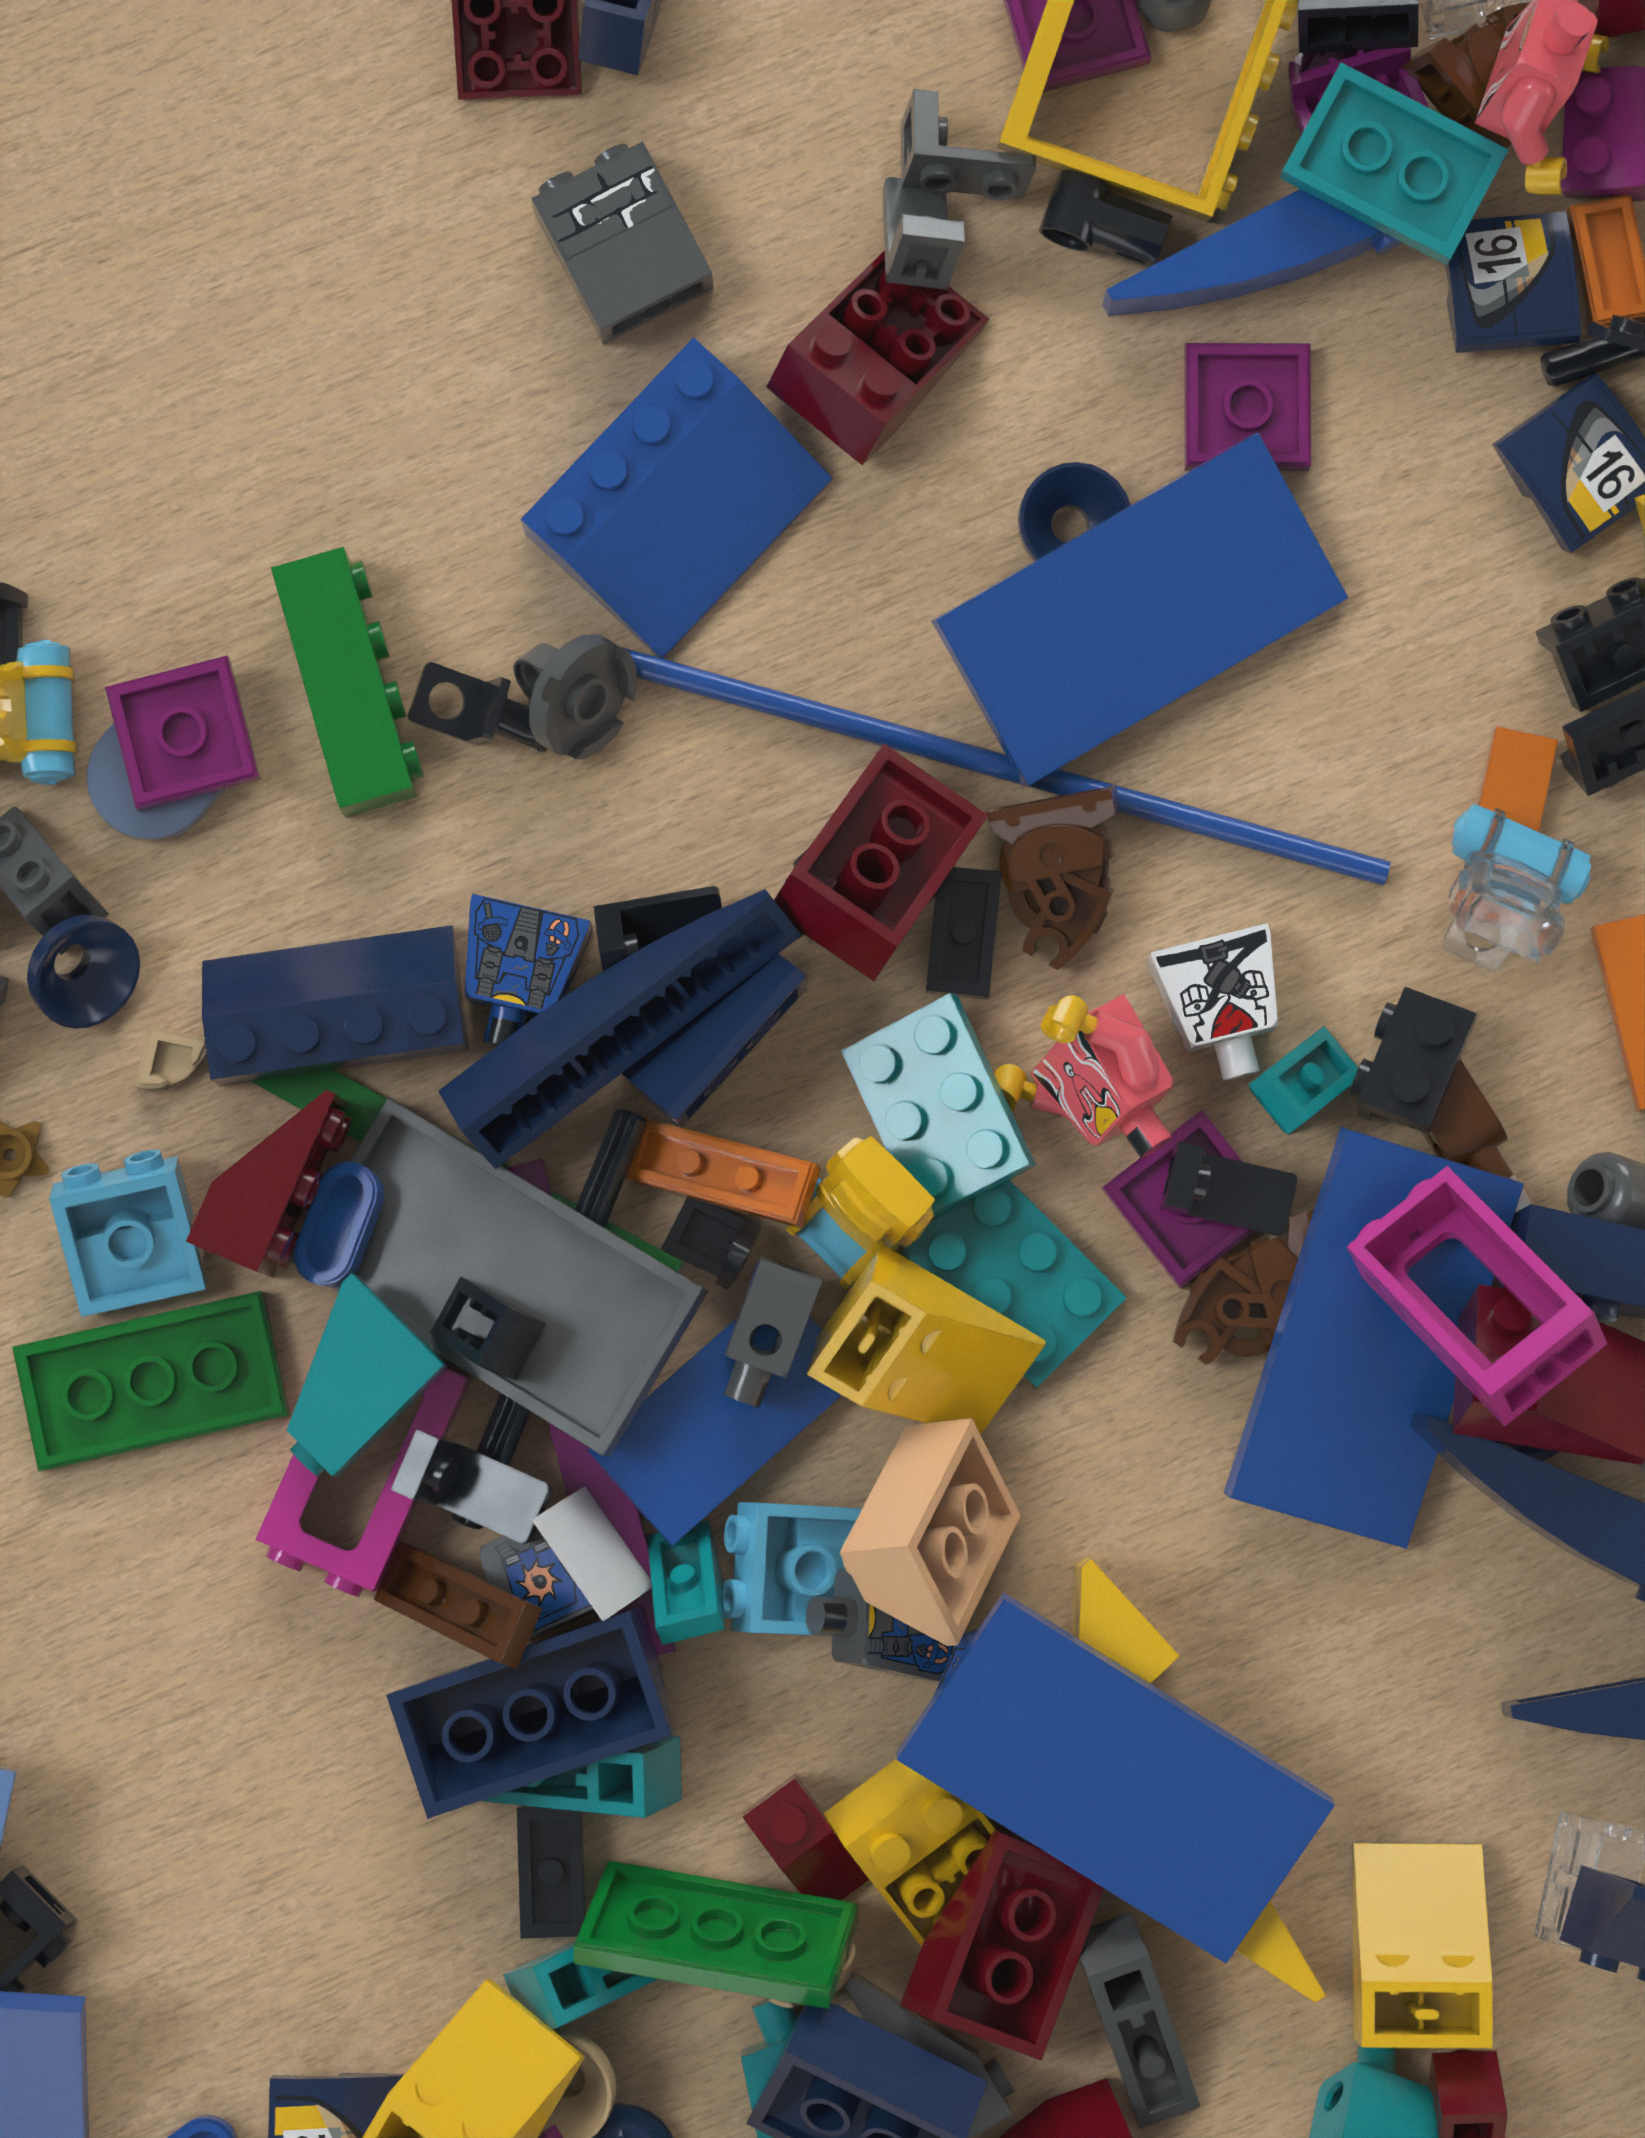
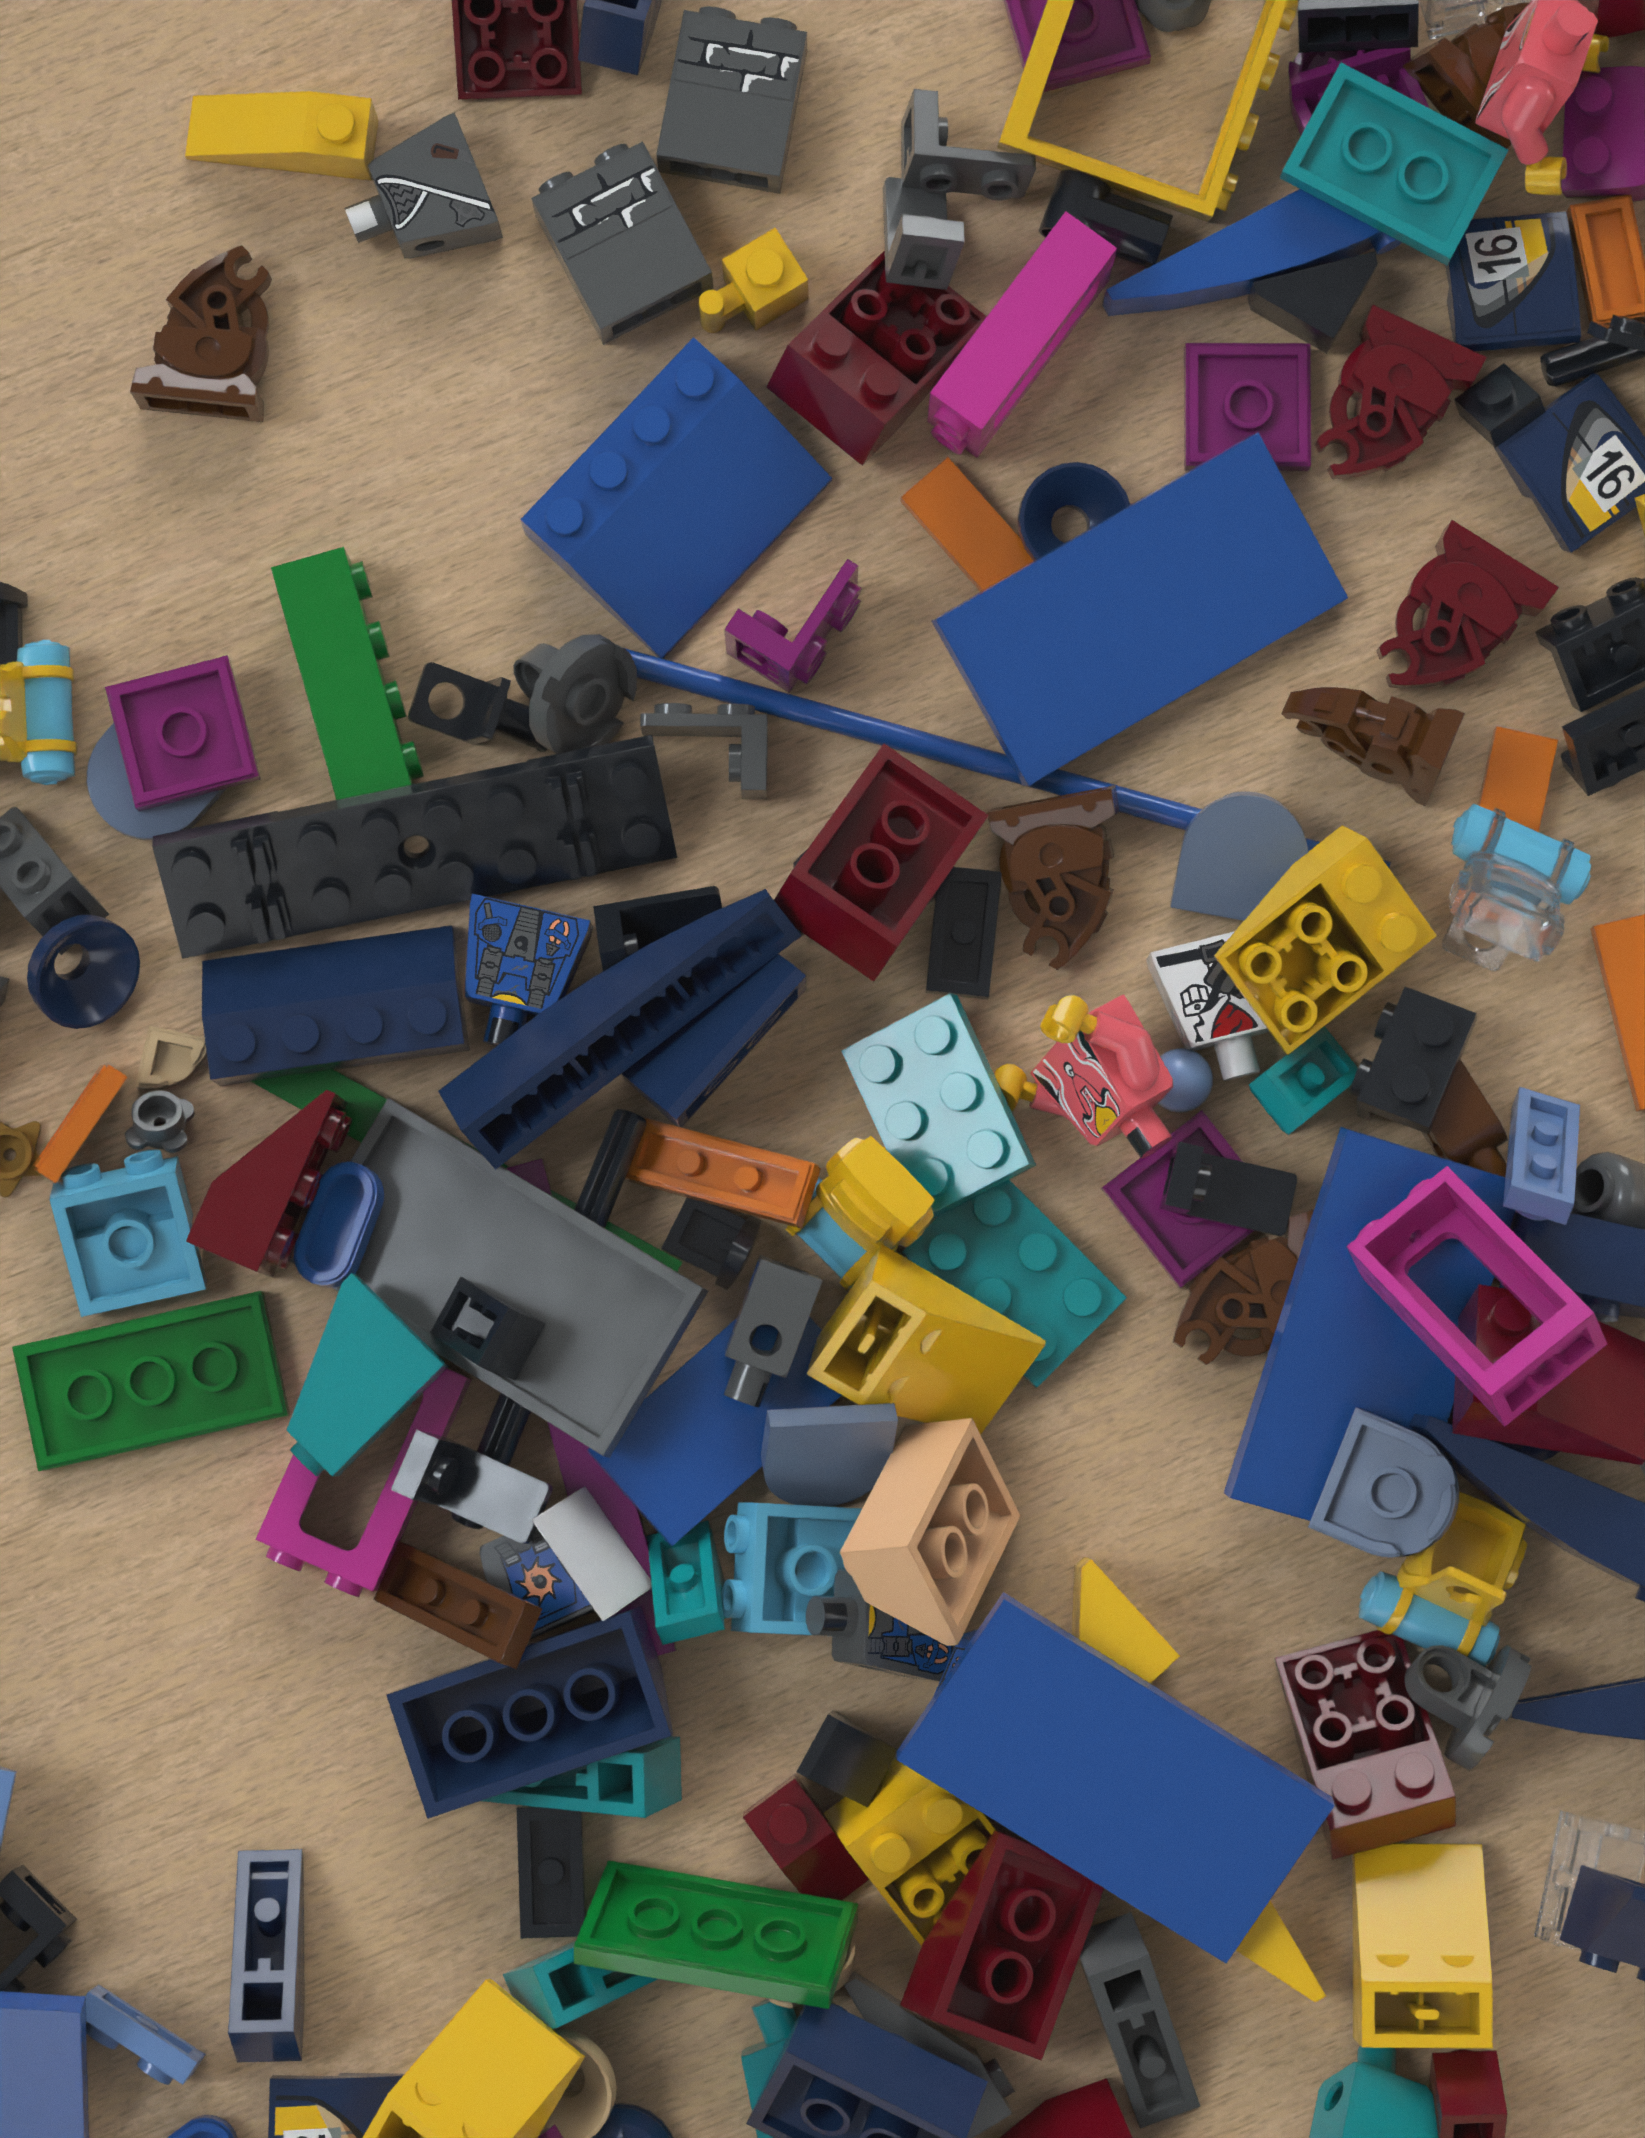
none -> orange tile [33,1064,127,1183]
none -> medium blue plate [85,1984,206,2085]
none -> dark grey plate [125,1091,195,1153]
none -> reddish brown piece [130,245,272,422]
none -> black piece [152,735,678,959]
none -> yellow slope [185,91,379,181]
none -> slope [228,1849,305,2063]
none -> dark grey torso [344,112,503,259]
none -> dark grey bracket [640,703,768,799]
none -> dark grey brick [656,6,807,194]
none -> yellow brick [699,227,809,333]
none -> magenta bracket [724,559,862,693]
none -> sand blue tile [761,1403,898,1507]
none -> black slope [796,1710,898,1807]
none -> orange tile [900,457,1033,592]
none -> dark pink piece [927,211,1117,458]
none -> light blue piece [1158,1048,1213,1113]
none -> sand blue tile [1170,791,1308,921]
none -> yellow slope [1214,825,1437,1055]
none -> black slope [1247,251,1378,354]
none -> dark red slope [1275,1630,1456,1860]
none -> reddish brown piece [1281,687,1465,806]
none -> sand blue tile [1308,1408,1459,1558]
none -> dark red piece [1314,305,1487,479]
none -> yellow piece [1359,1492,1527,1667]
none -> dark red piece [1376,520,1559,688]
none -> dark grey tile [1404,1645,1532,1771]
none -> black plate [1454,363,1545,448]
none -> medium blue plate [1503,1087,1580,1225]

